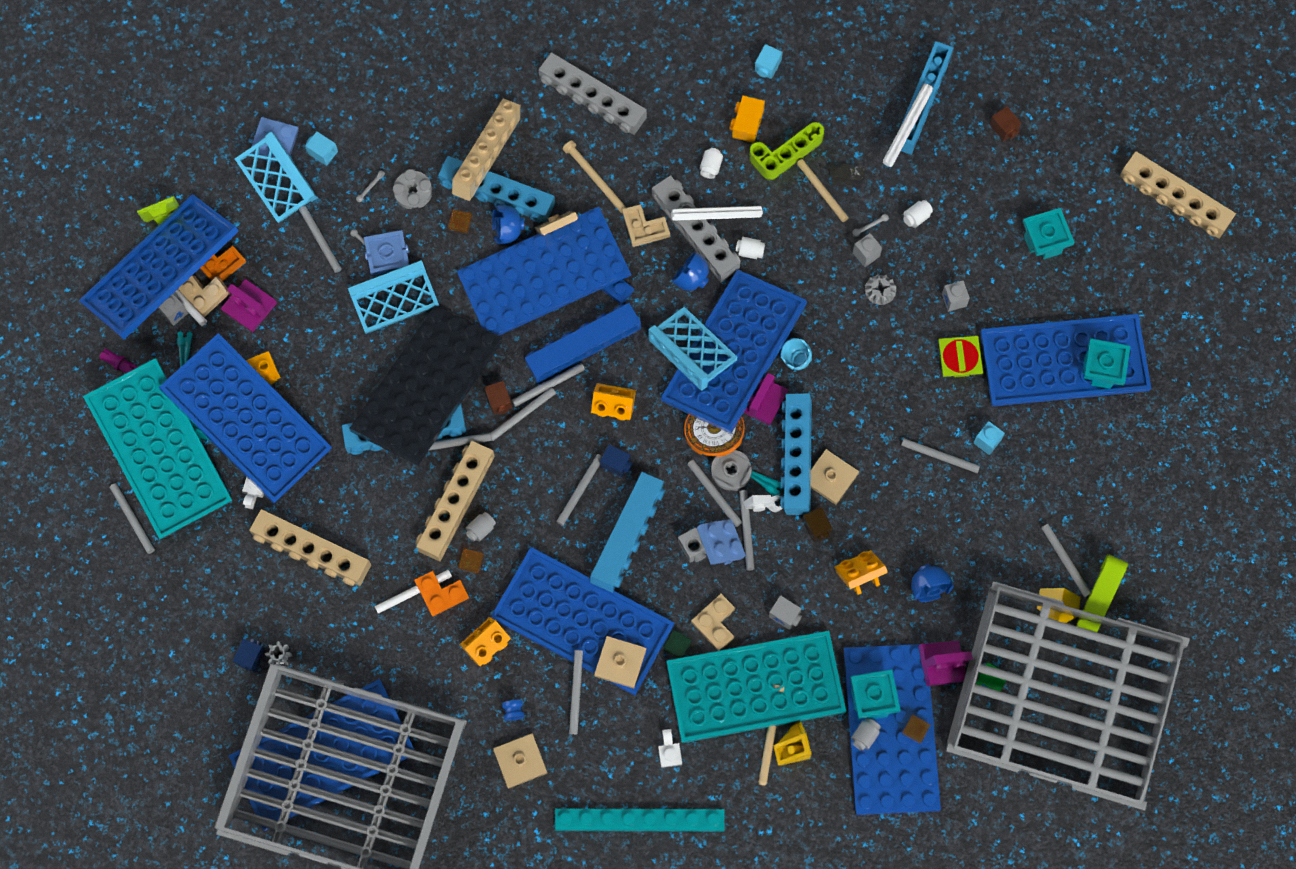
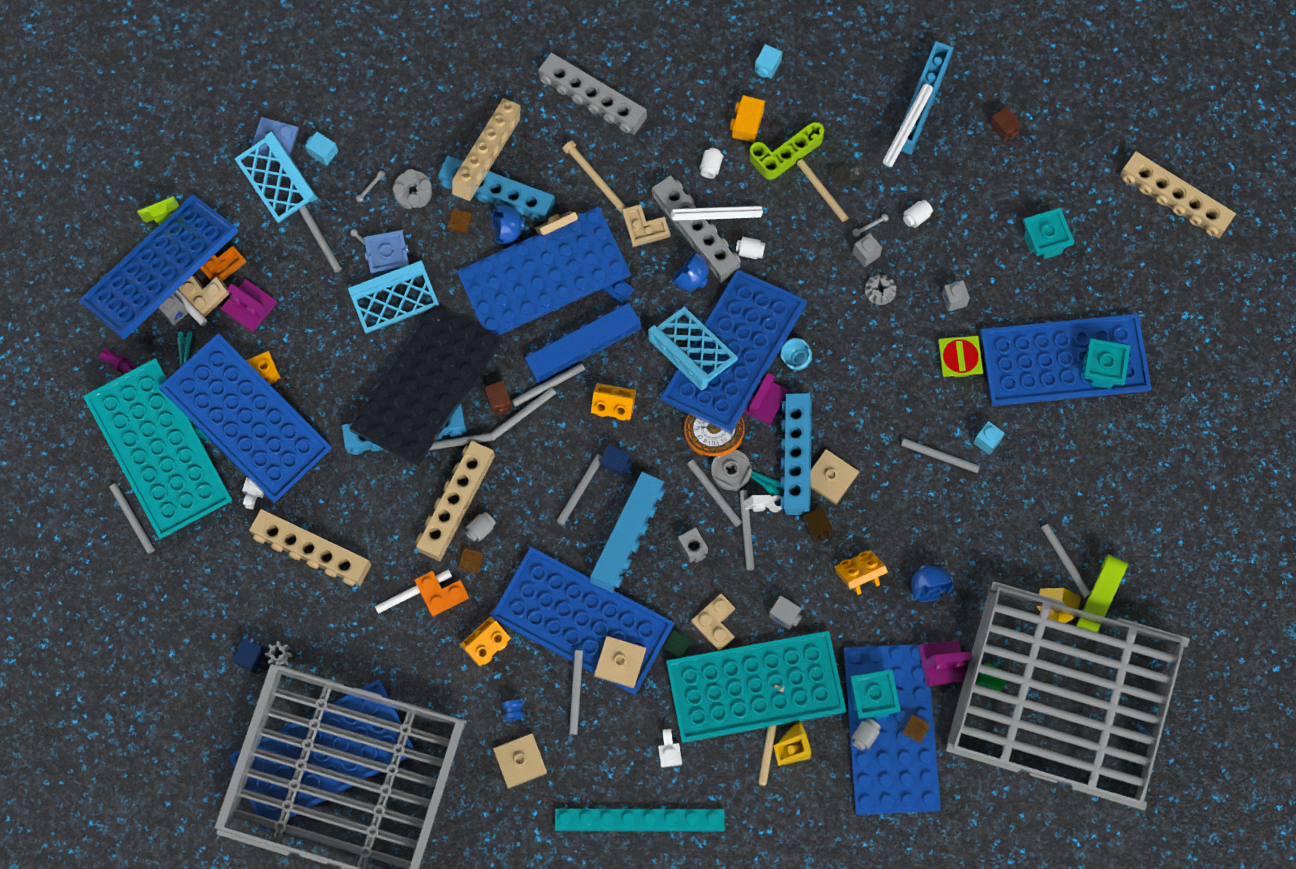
medium blue plate [697,519,746,565] -> none

